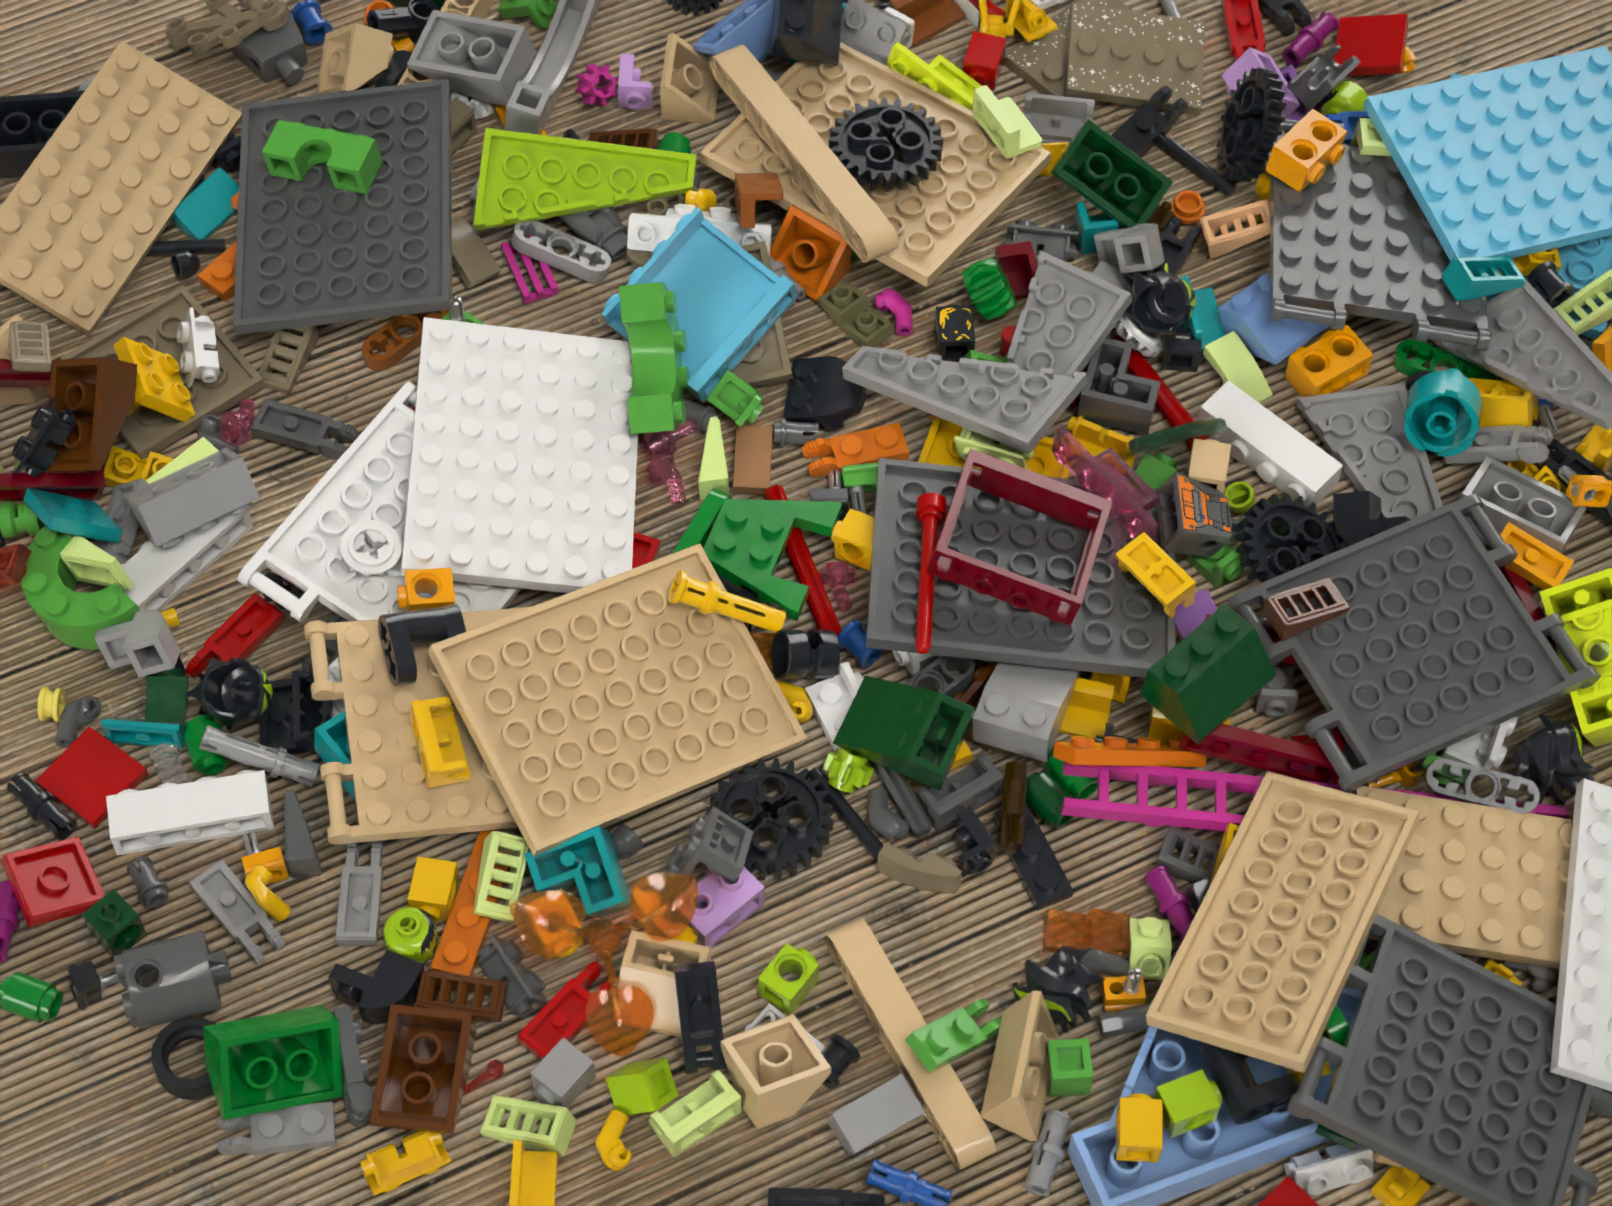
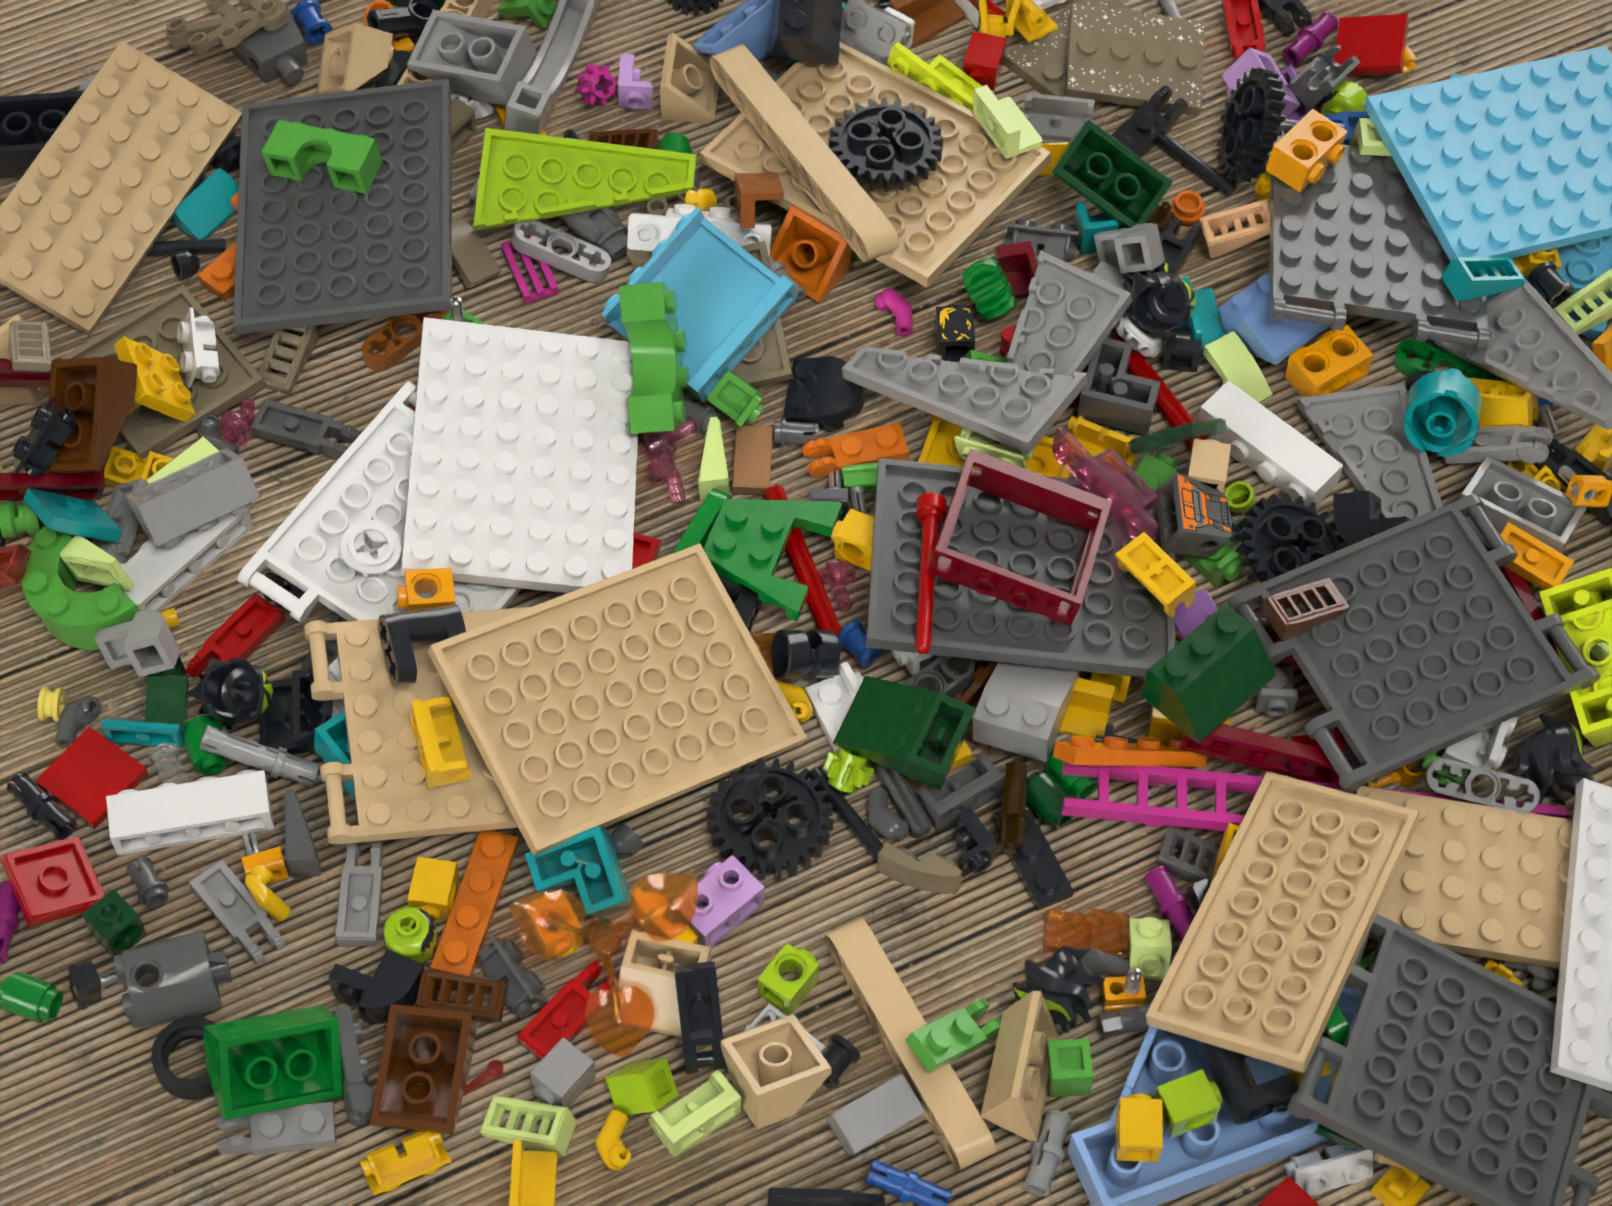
yellowish green slope [473,831,529,923] -> none
dark grey bracket [660,807,754,905] -> none
yellow pin [668,570,786,634] -> none
olive slope [818,280,895,347] -> none

